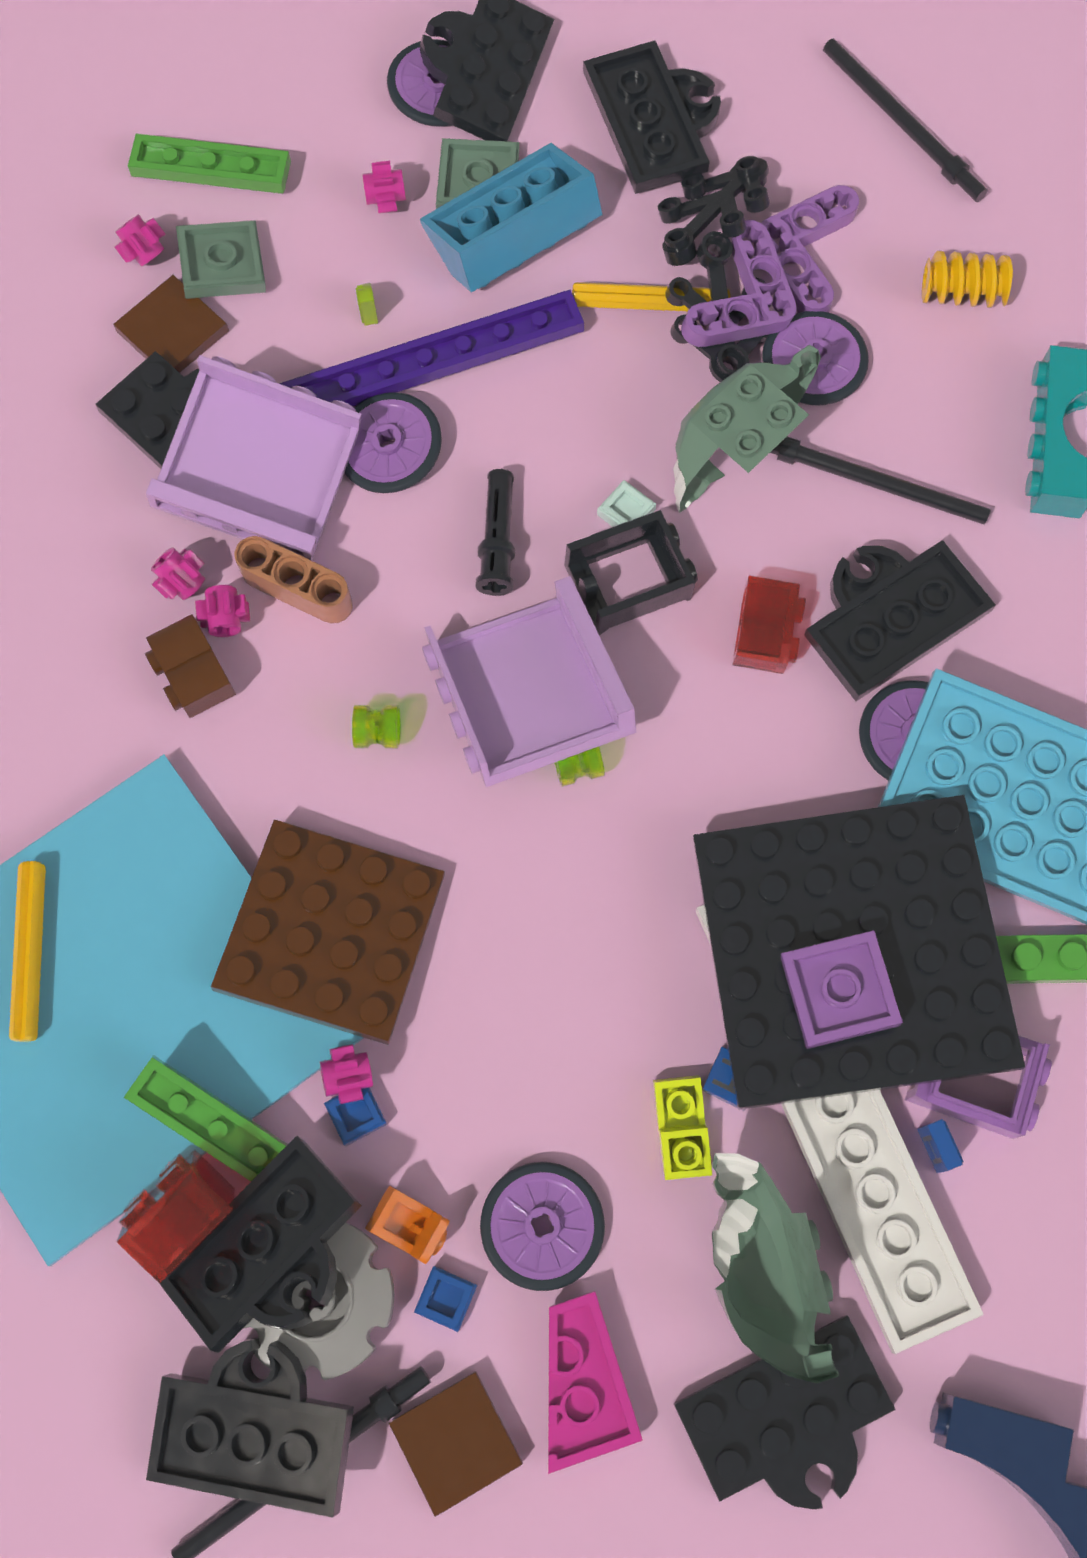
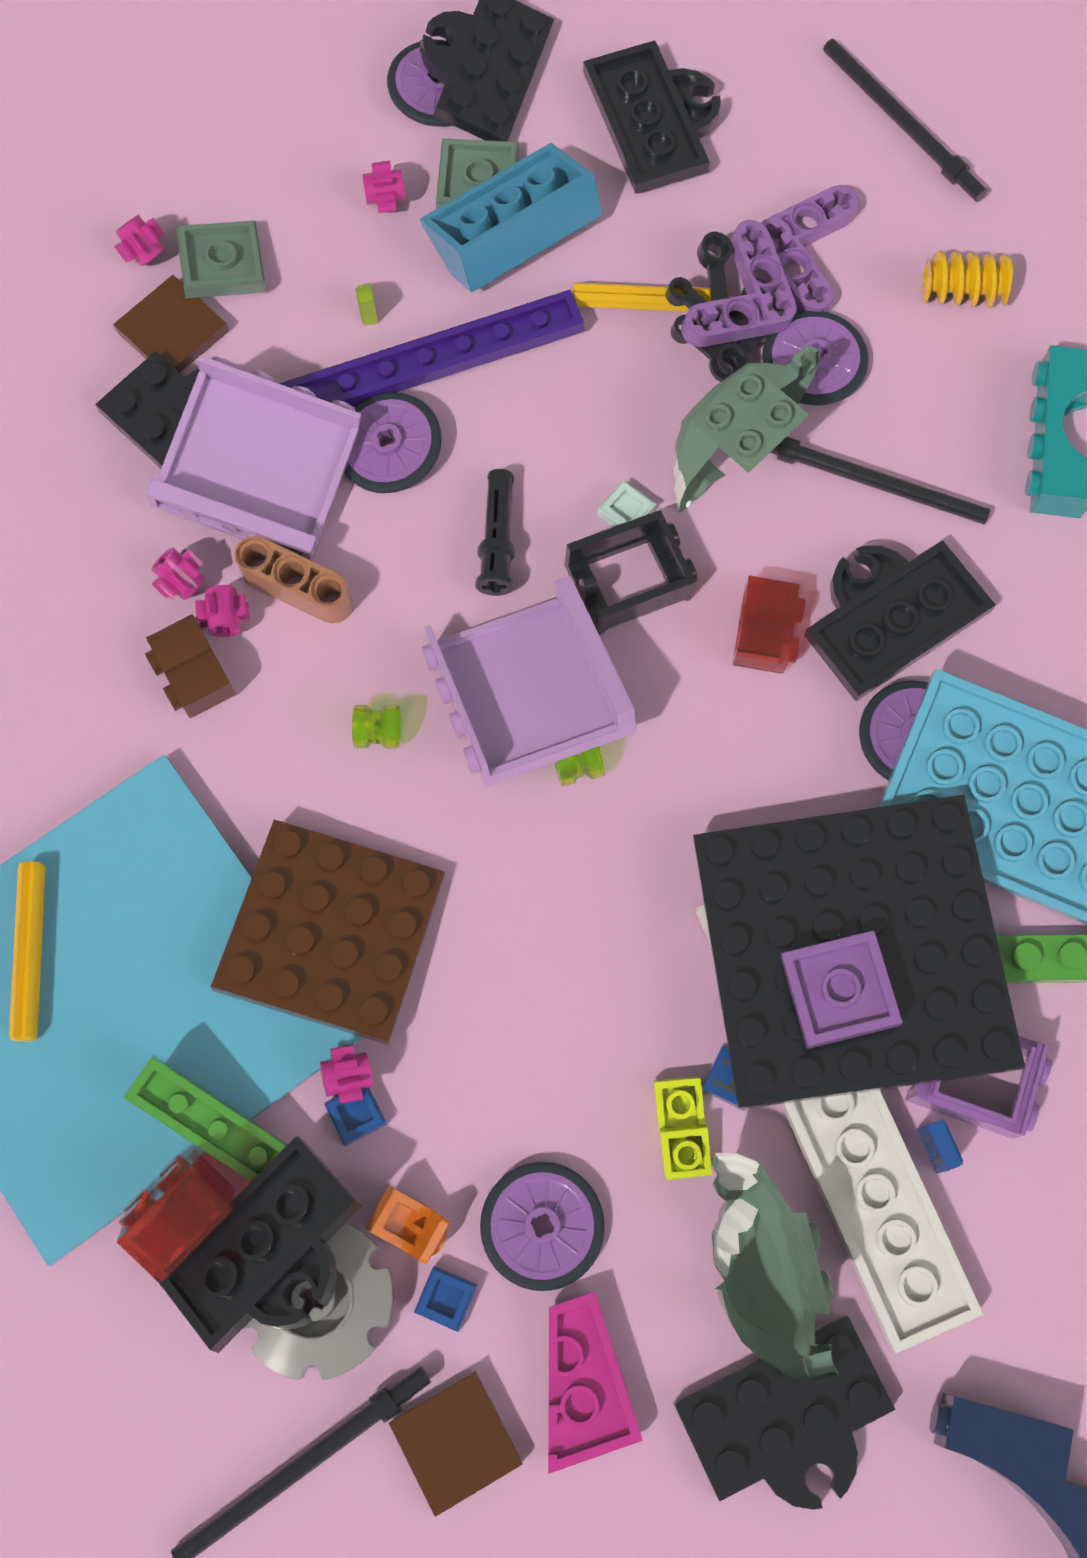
bright green plate [128,134,291,194] -> none
black plate [146,1338,354,1518] -> none
black plant [658,156,770,266] -> none

